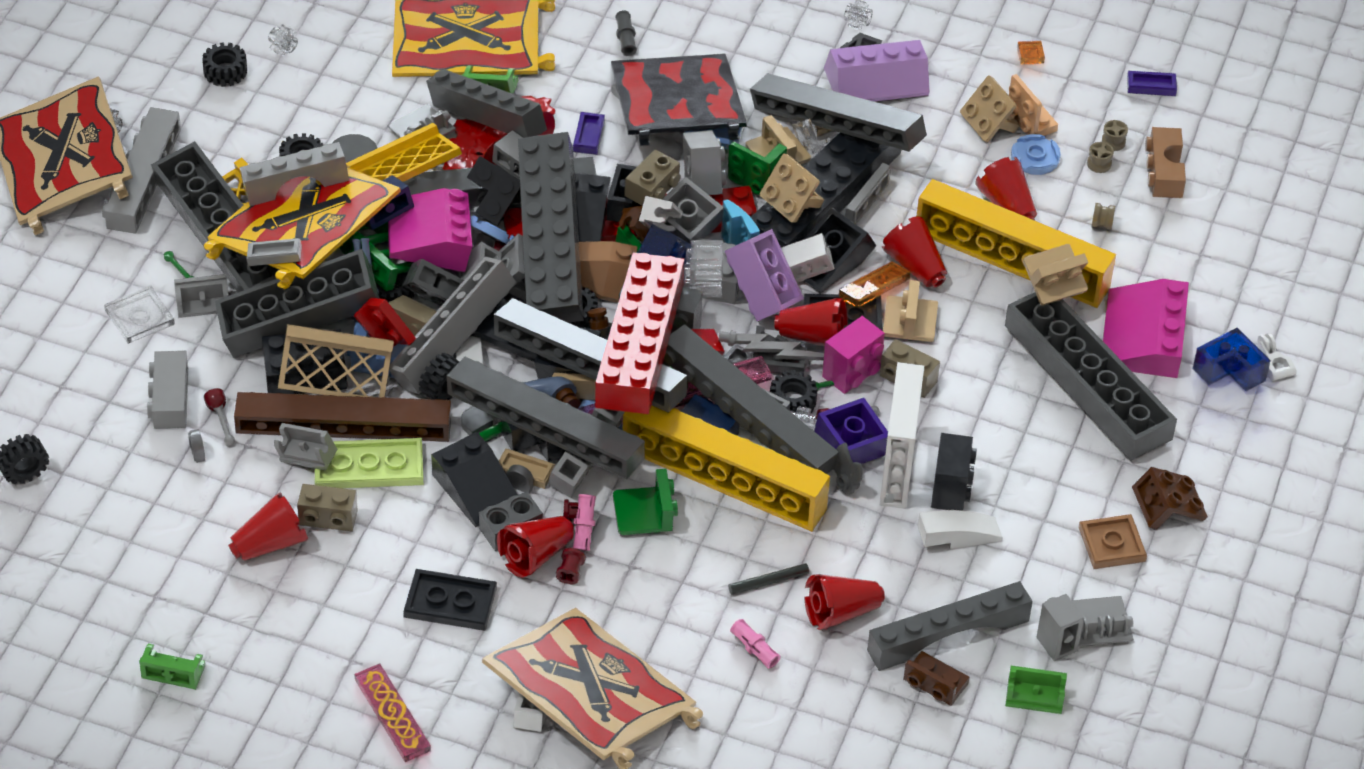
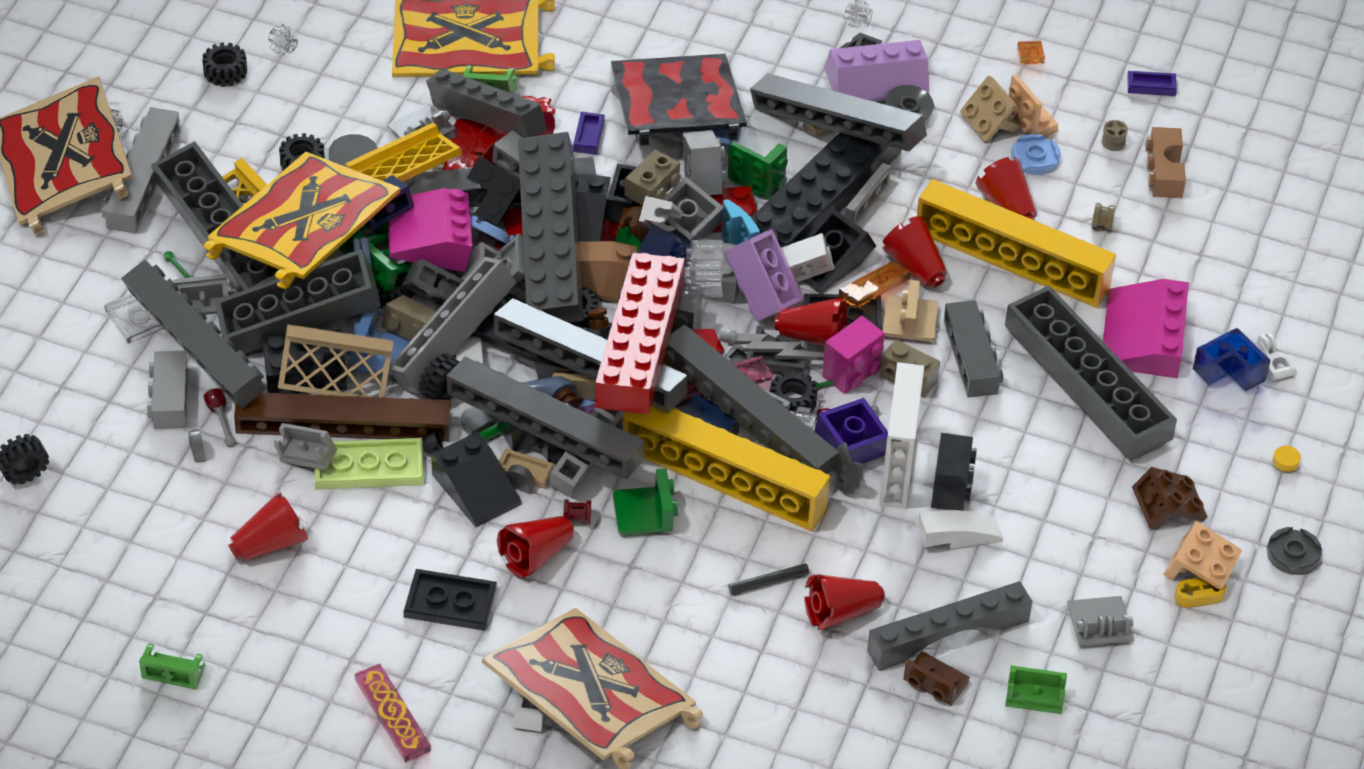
light grey arch [240,142,349,206] -> none
light grey tile [247,238,302,266] -> none
dark tan brick [297,484,358,532] -> none
red bracket [354,298,416,347] -> none
dark grey brick [479,491,543,551] -> none
dark red bush [556,548,586,585] -> none
bright pink pin [573,494,596,551] -> none
dark grey pin [615,10,637,56] -> none
bright pink pin [730,619,781,669] -> none
tan bracket [745,115,811,165] -> none
tan bracket [760,154,824,223] -> none
clear bracket [792,118,831,154] -> none
tan bracket [1023,244,1089,306] -> none
light grey brick [1036,594,1084,661] -> none
medium nougat tile [1079,514,1147,569] -> none
dark tan wheel [1087,142,1114,173] -> none
none -> dark grey brick [121,259,266,409]
none -> black hinge [422,432,444,455]
none -> dark grey dish [885,85,934,121]
none -> dark grey brick [943,300,1003,398]
none -> light nougat bracket [1163,521,1242,590]
none -> yellow beam [1174,577,1227,608]
none -> dark grey tile [1266,527,1322,575]
none -> yellow tile [1273,446,1301,472]

